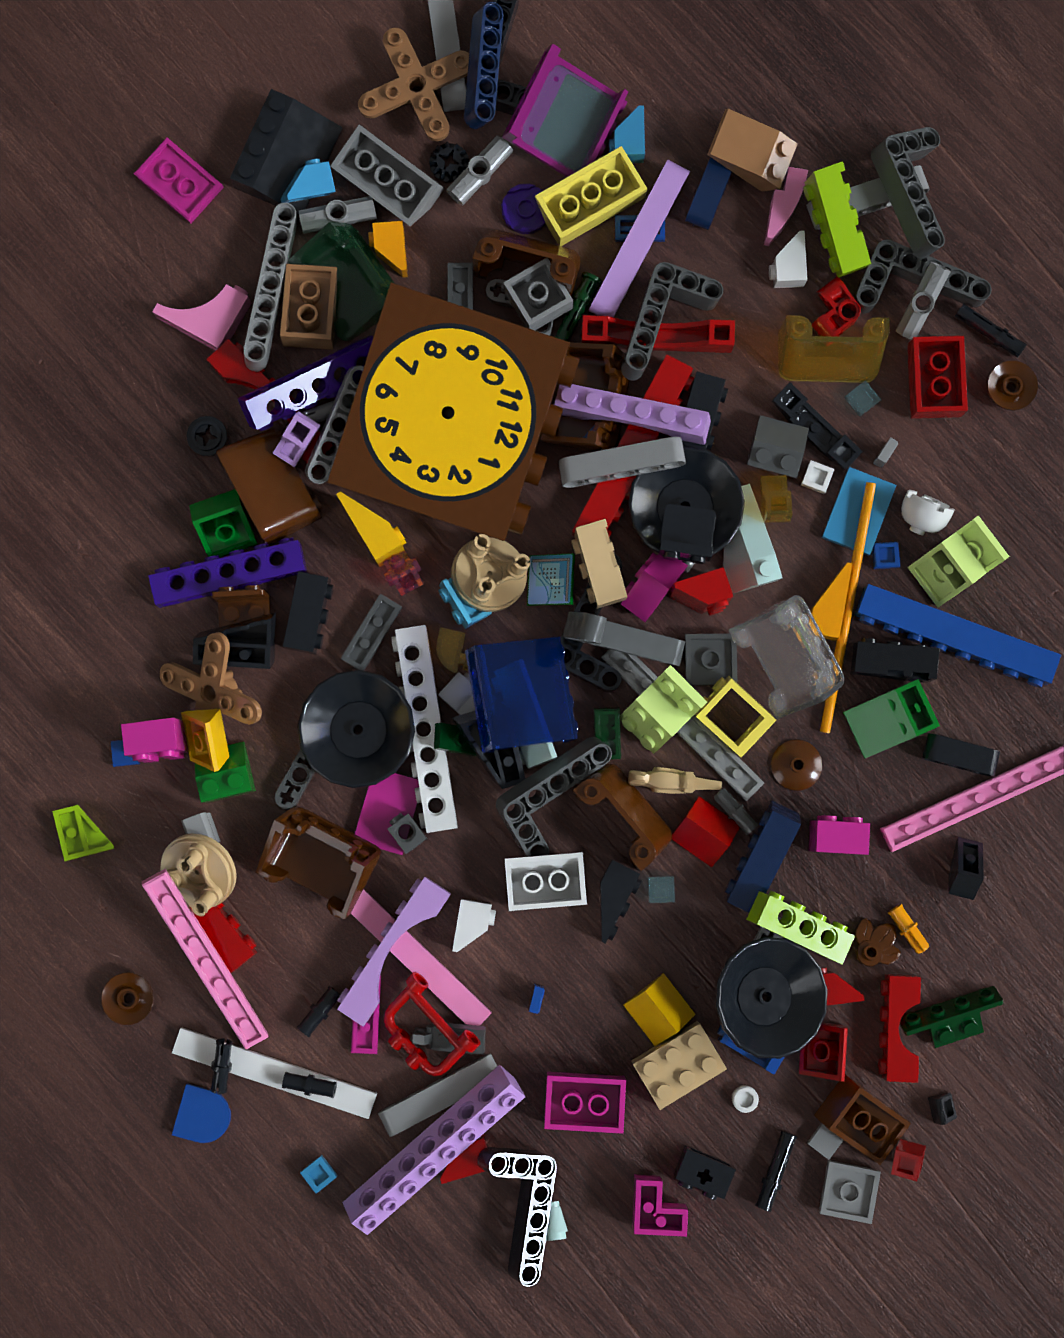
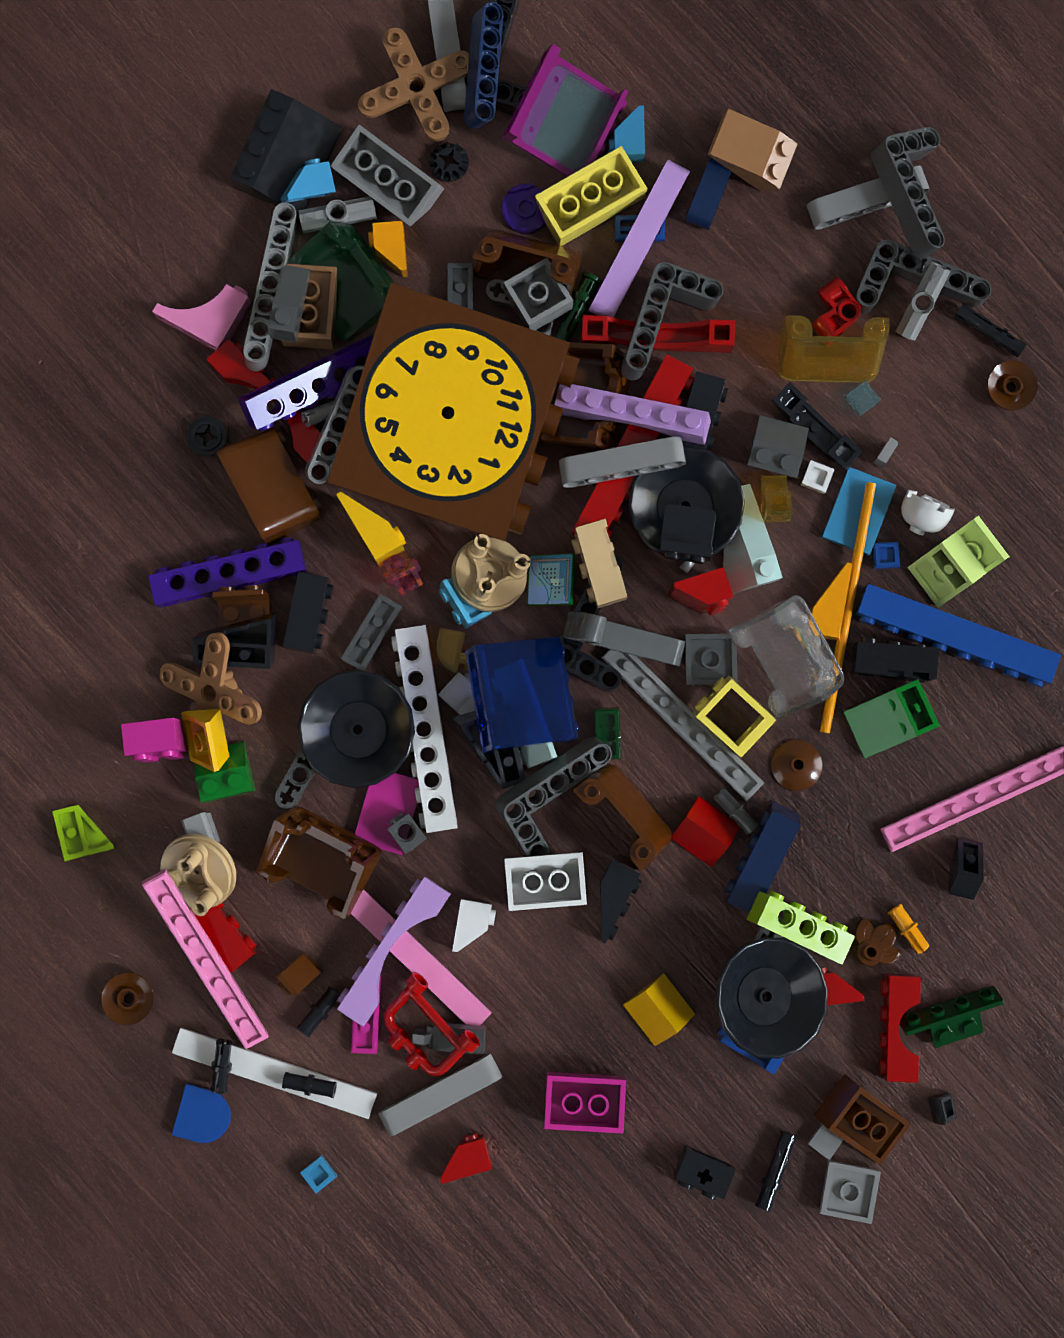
blue tile [111,740,140,767] -> none
dark pink tile [134,137,224,224] -> none
green slope [189,489,257,557] -> none
lavender brick [273,411,321,467] -> none
lavender brick [343,1065,525,1235] -> none
dark green plate [434,722,477,756] -> none
light grey piece [447,136,513,206] -> none
black beam [477,1147,557,1287] -> none
blue tile [529,984,545,1014] -> none
light aqua cone [546,1201,568,1241] -> none
yellowish green bracket [620,665,707,754] -> none
dark pink brick [621,552,688,622] -> none
tan animal [628,767,722,794] -> none
tan brick [631,1021,727,1110] -> none
dark pink brick [632,1174,688,1237] -> none
clear light blue tile [648,876,675,903] -> none
white tile [732,1085,759,1113] -> none
bright pink slope [764,167,808,246] -> none
white slope [769,231,807,288] -> none
red slope [799,1023,848,1082] -> none
lime wedge [803,161,871,278] -> none
dark pink brick [809,815,870,855] -> none
red brick [891,1139,926,1181] -> none
red brick [907,336,968,419] -> none
black beam [922,733,1000,777] -> none
none -> dark grey slope [268,265,311,343]
none -> reddish brown slope [277,952,323,997]

